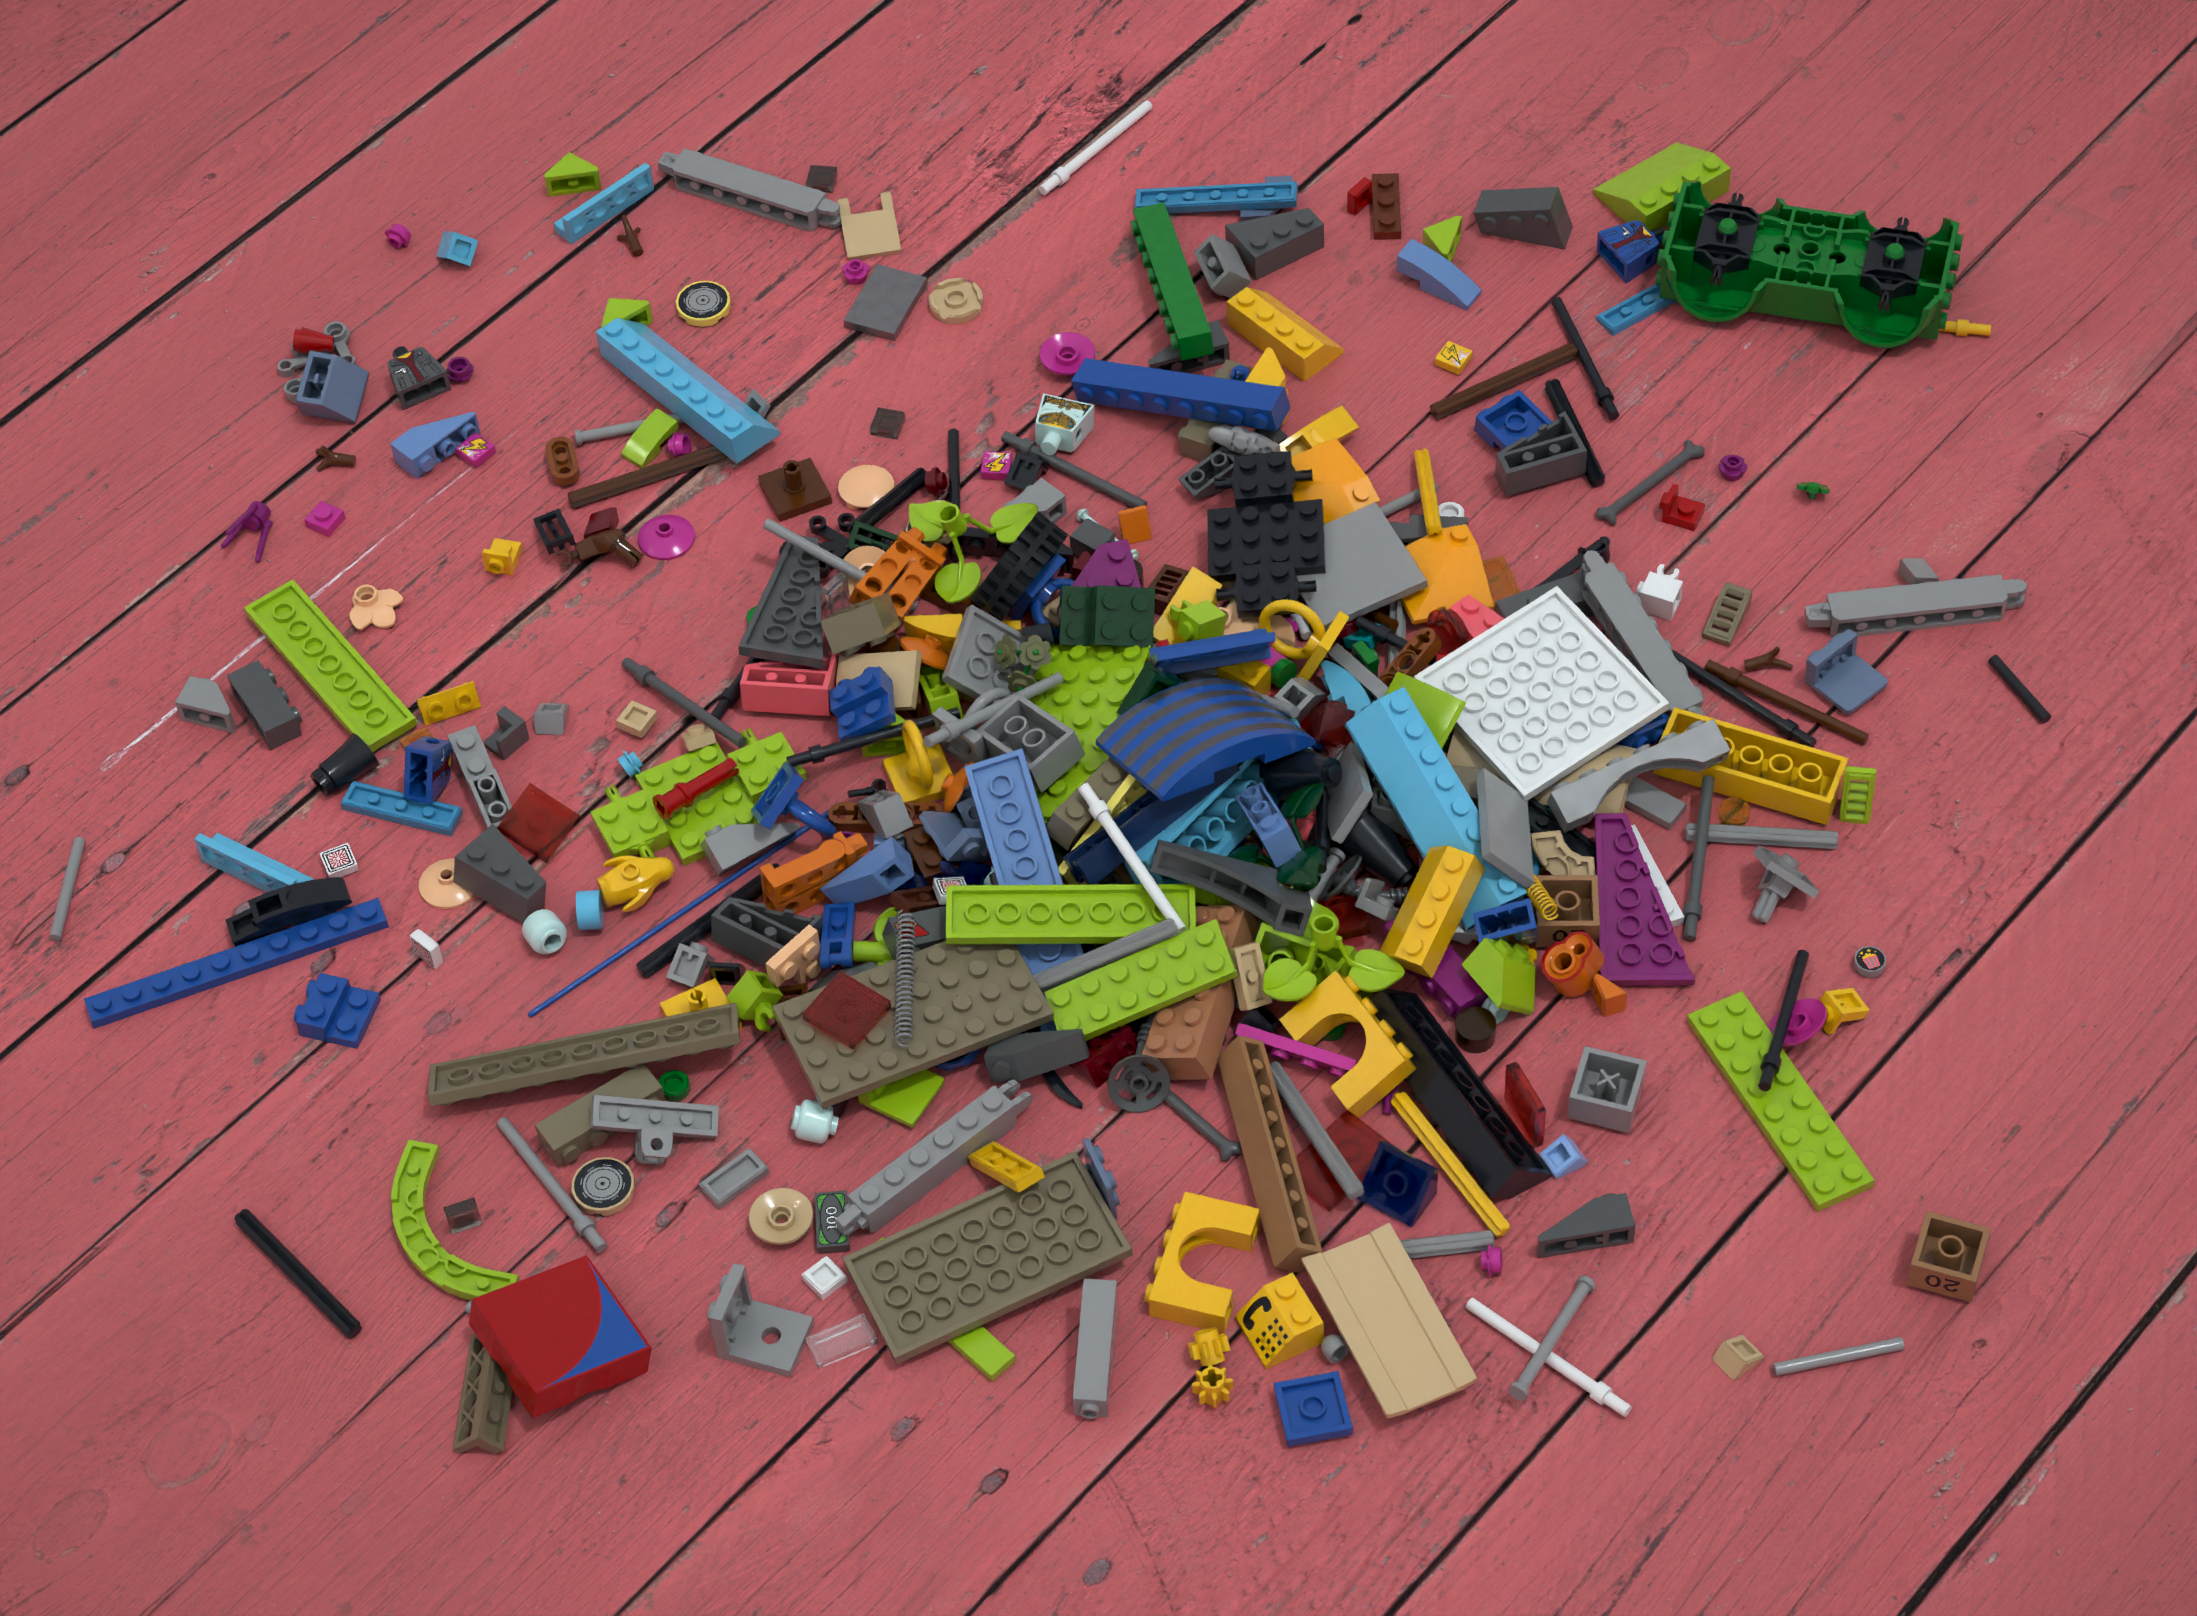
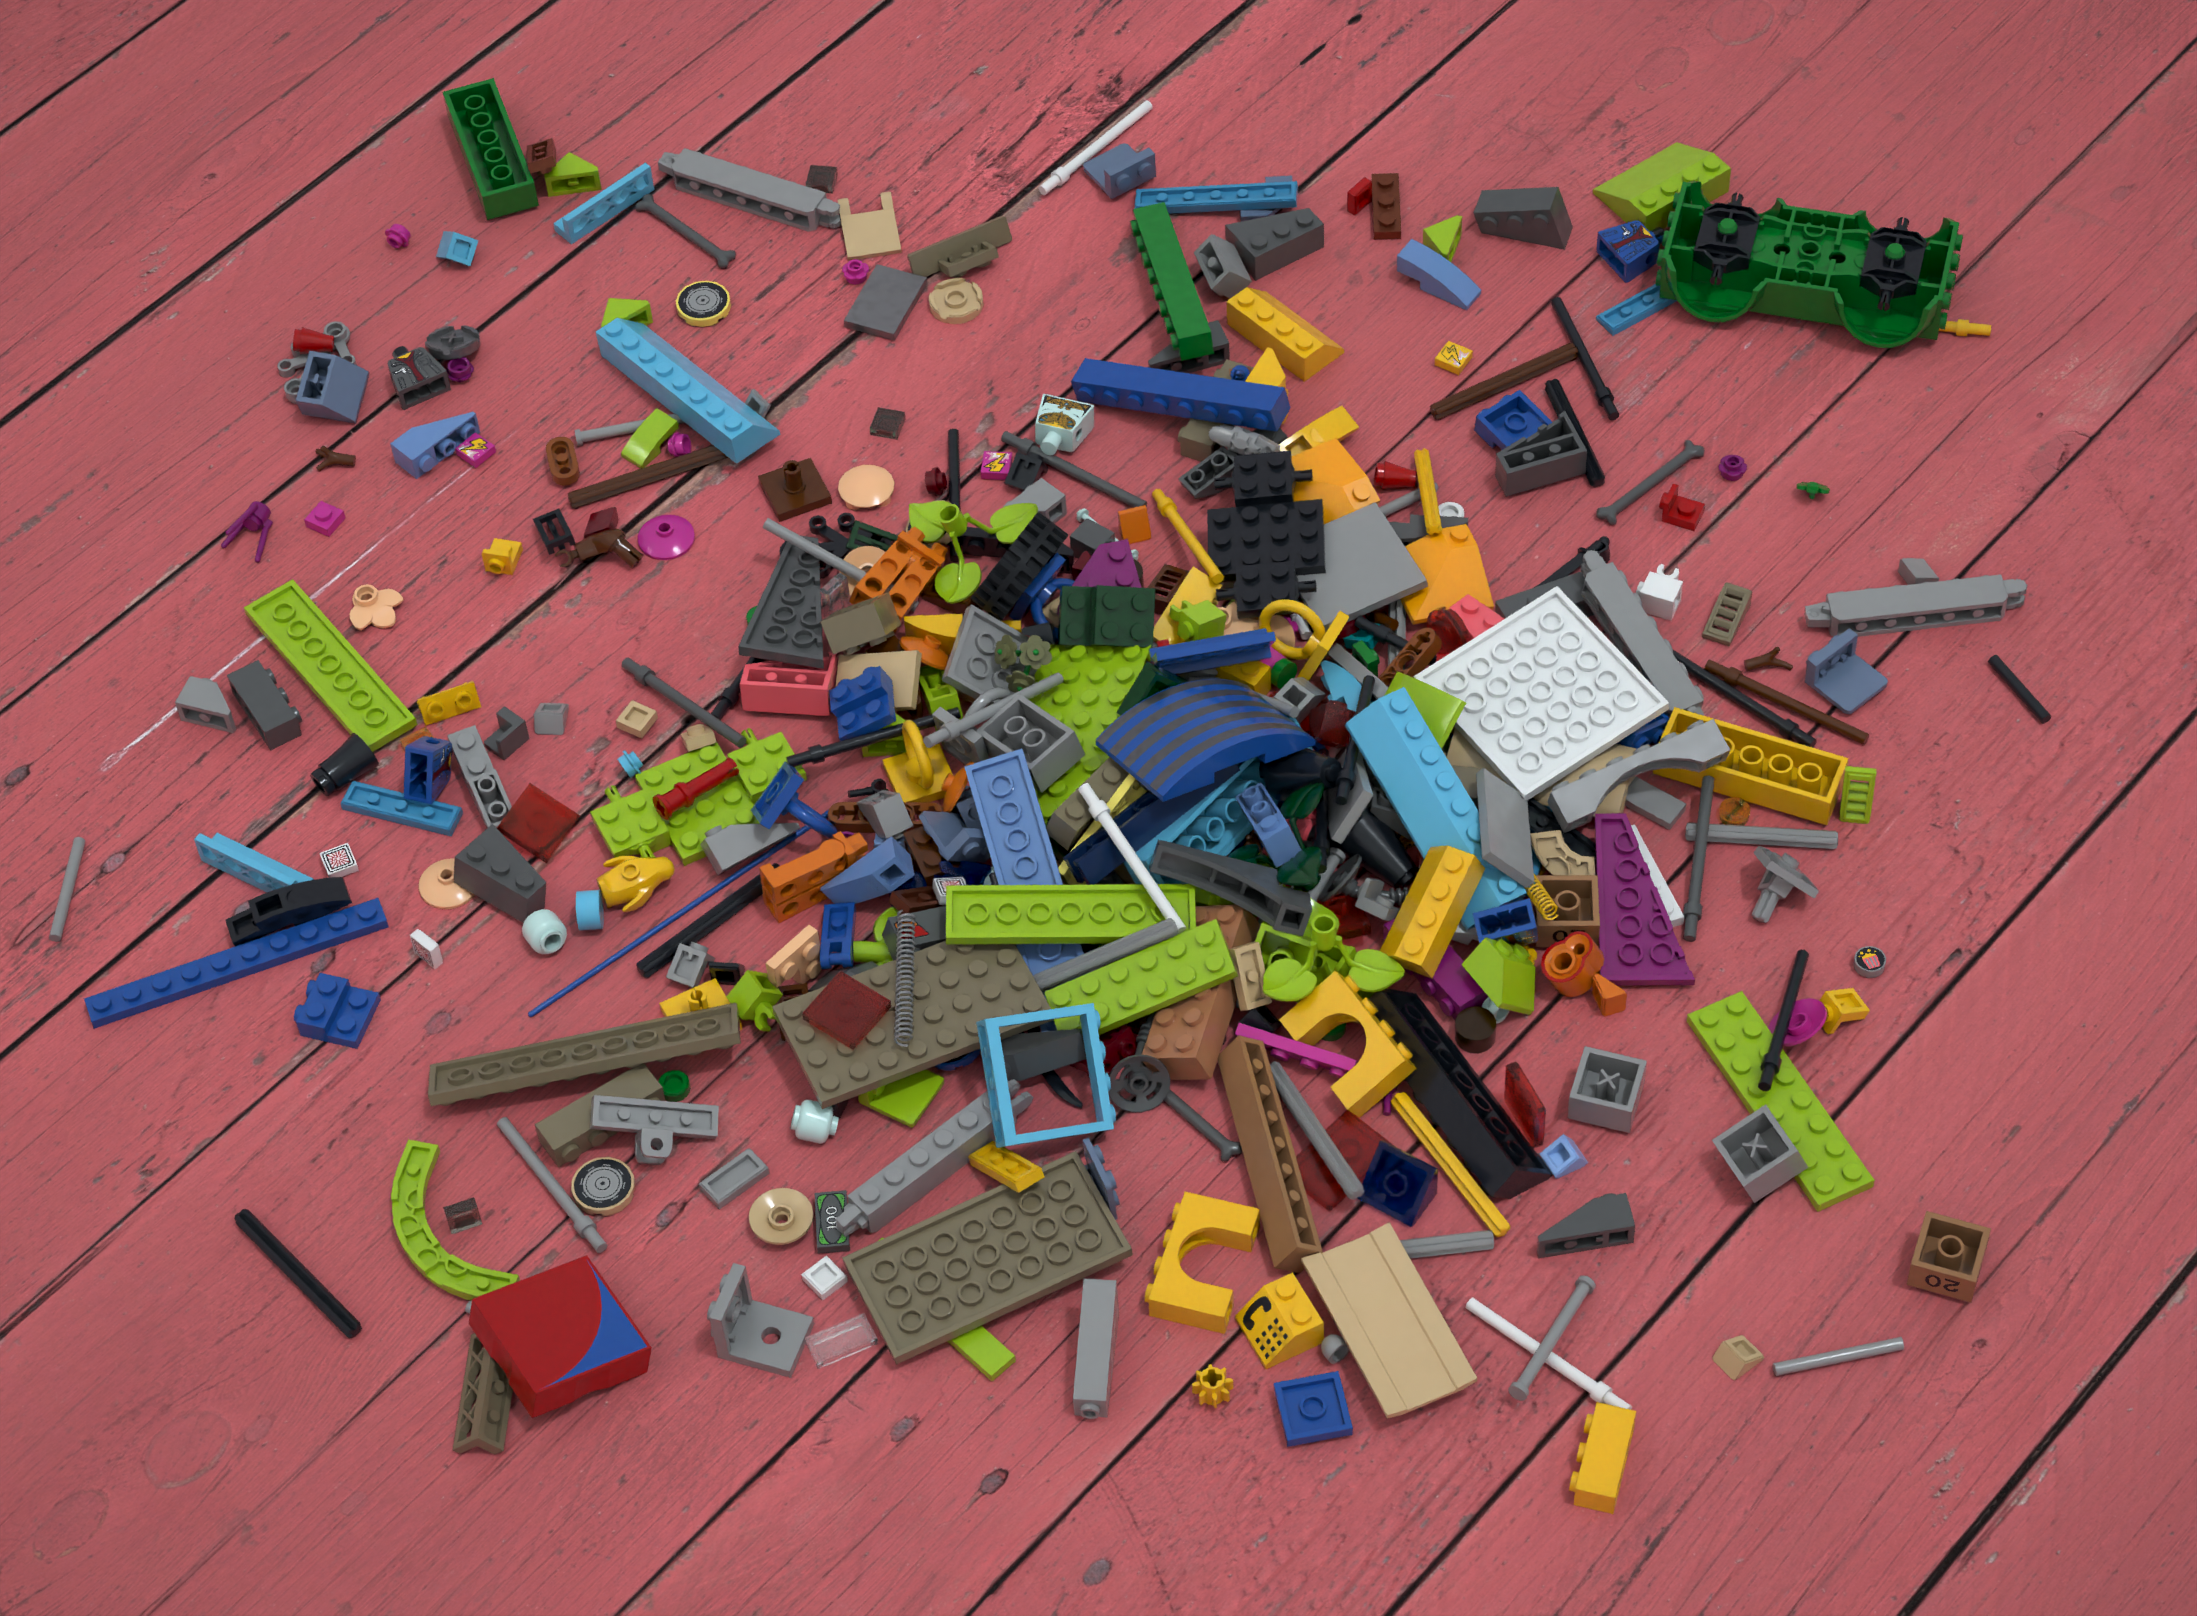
reddish brown bar [617,215,643,257] -> none
dark grey wedge [711,897,822,968] -> none
black axle [847,467,926,535] -> none
dark pink dish [1040,332,1095,375] -> none
yellow gear [1188,1327,1231,1366] -> none
dark pink plate [1481,1244,1502,1277] -> none
clear yellow tile [1482,555,1520,610] -> none
none -> flat silver tile [425,325,480,360]
none -> green brick [443,78,539,220]
none -> copper plate [527,138,556,175]
none -> dark grey piece [635,194,736,268]
none -> dark tan bracket [907,216,1012,278]
none -> medium azure window [976,1003,1116,1148]
none -> sand blue bracket [1083,143,1156,199]
none -> yellow bar [1152,489,1224,584]
none -> black bar [1335,675,1375,805]
none -> red cone [1374,461,1417,489]
none -> yellow brick [1569,1402,1636,1514]
none -> light grey brick [1712,1104,1809,1203]

